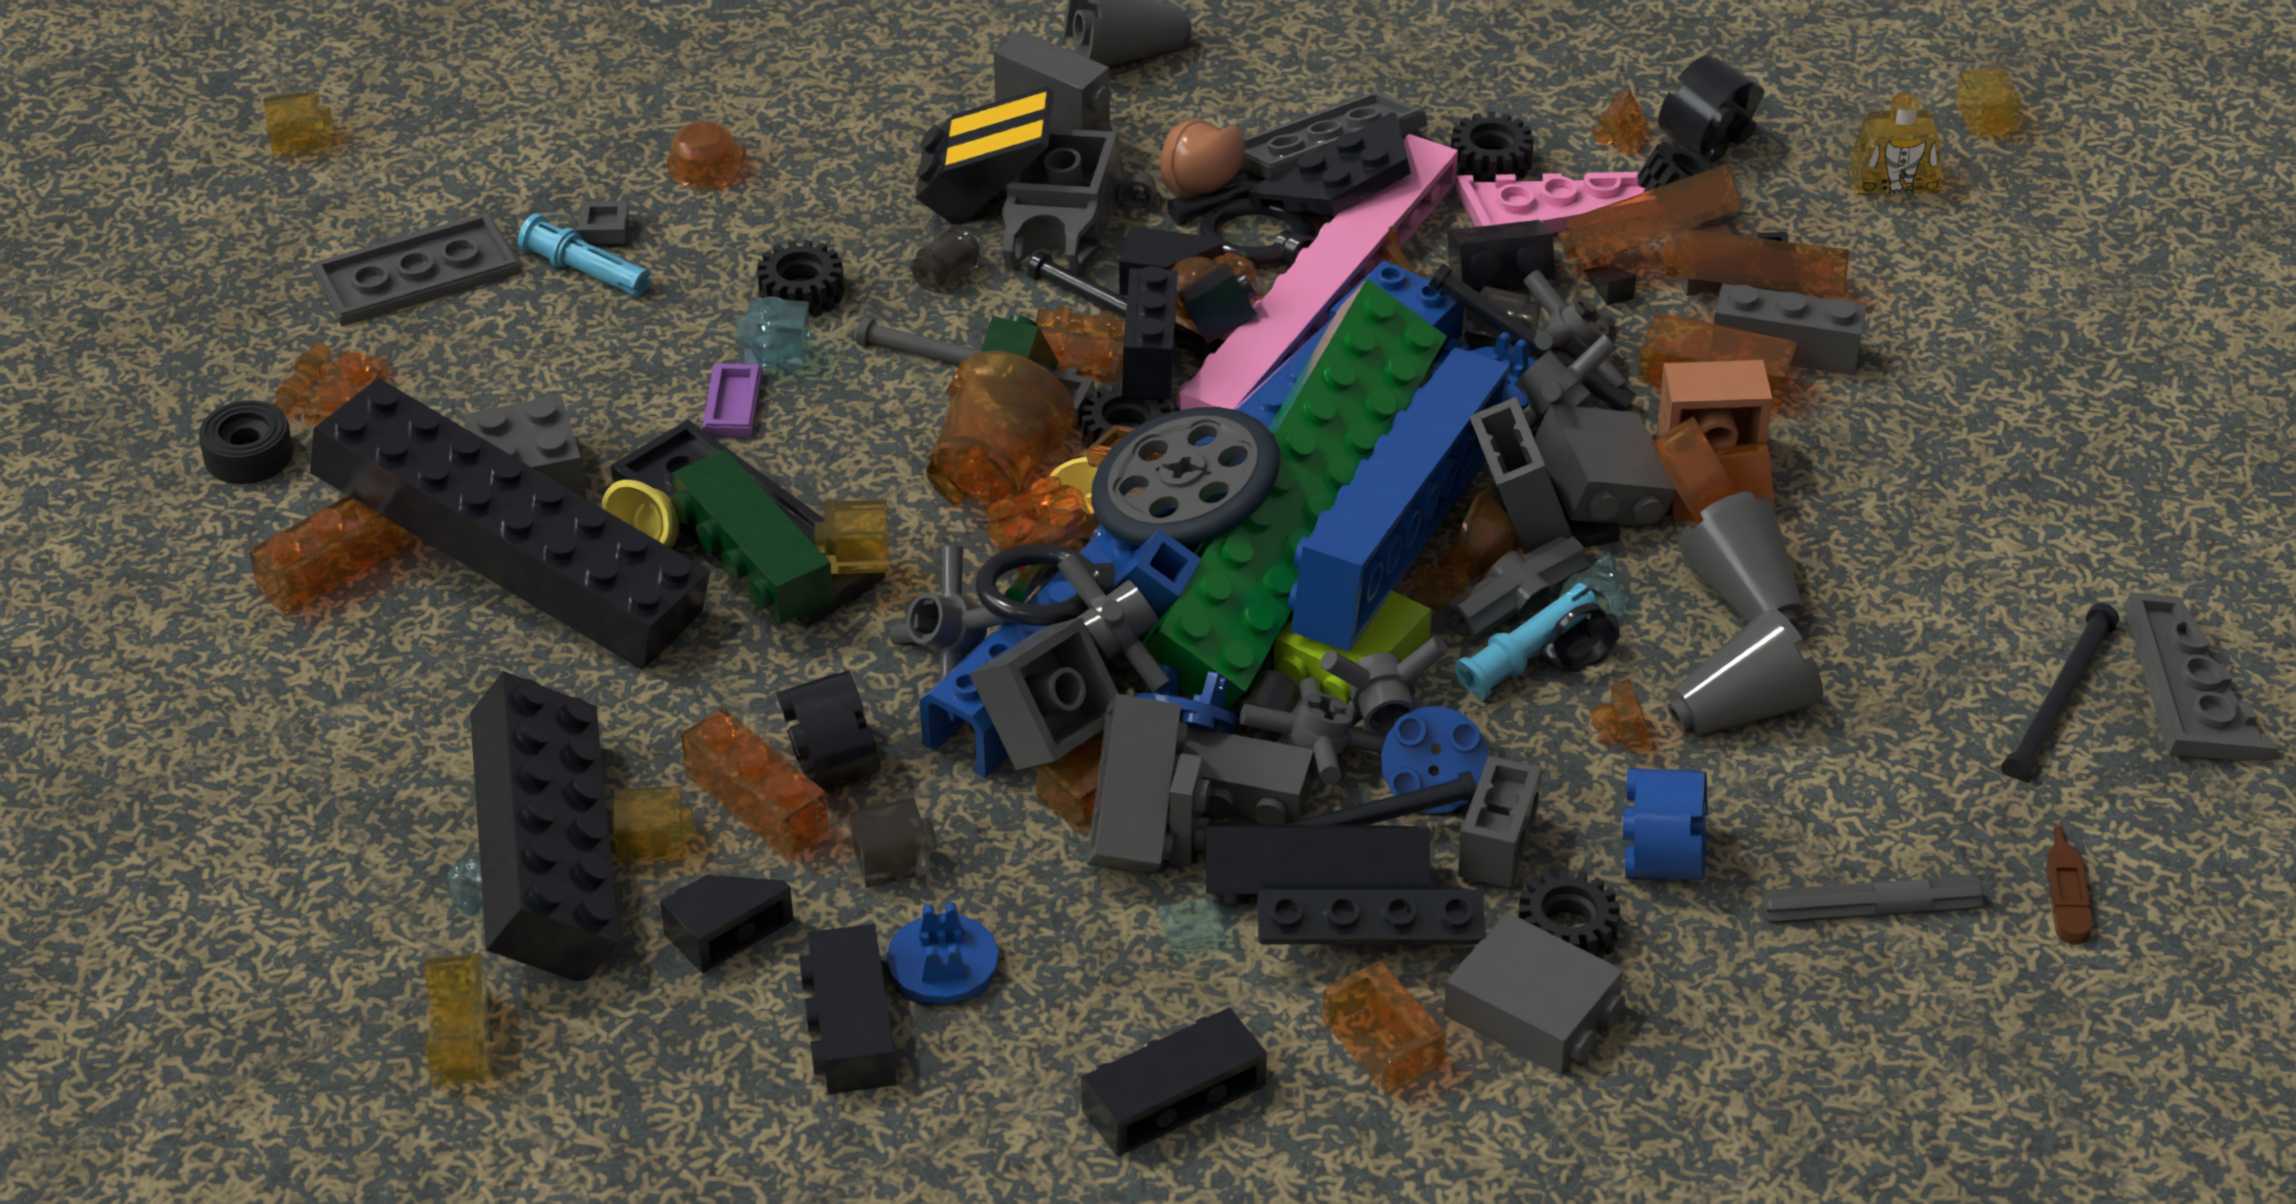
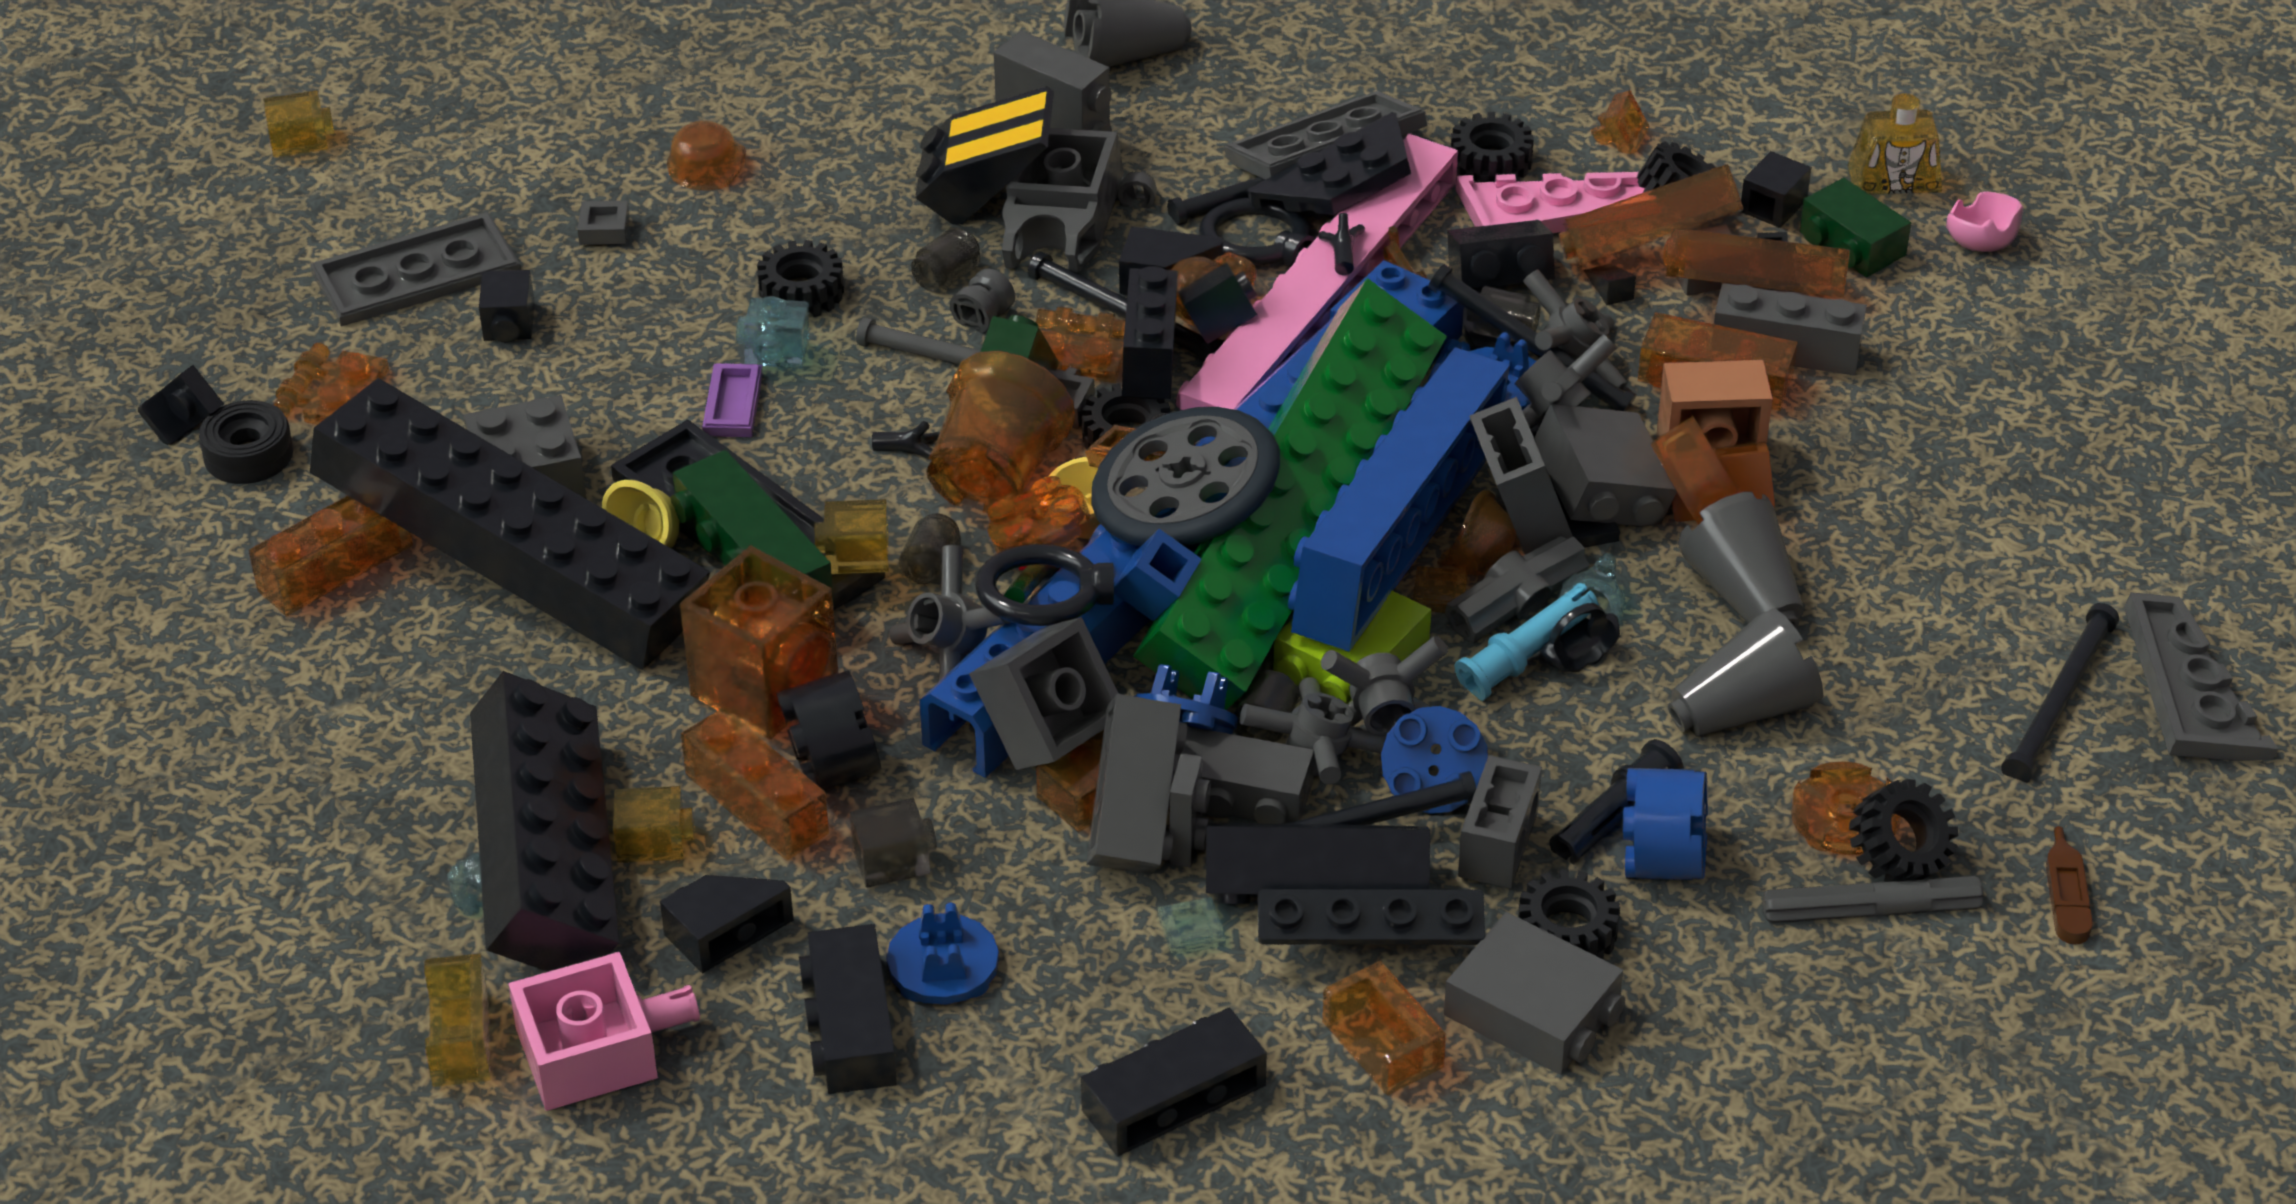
medium azure pin [518,213,652,298] -> none
dark grey bar [1058,553,1171,693] -> none
nougat piece [1160,119,1246,199] -> none
clear orange tile [1590,679,1654,753] -> none
black brick [1658,55,1764,164] -> none
clear yellow brick [1955,67,2021,137] -> none
none -> black bracket [137,365,224,445]
none -> black brick [479,270,535,343]
none -> bright pink brick [508,952,700,1111]
none -> clear orange brick [680,545,838,740]
none -> black bar [872,421,947,466]
none -> clear smoke brick [899,513,961,584]
none -> dark grey wheel [950,268,1015,333]
none -> black bar [1318,213,1365,275]
none -> black pin [1549,739,1684,865]
none -> black brick [1740,151,1812,228]
none -> clear orange plate [1791,761,1902,855]
none -> dark green brick [1800,177,1911,277]
none -> black tyre [1849,779,1959,882]
none -> bright pink hair [1946,191,2023,252]

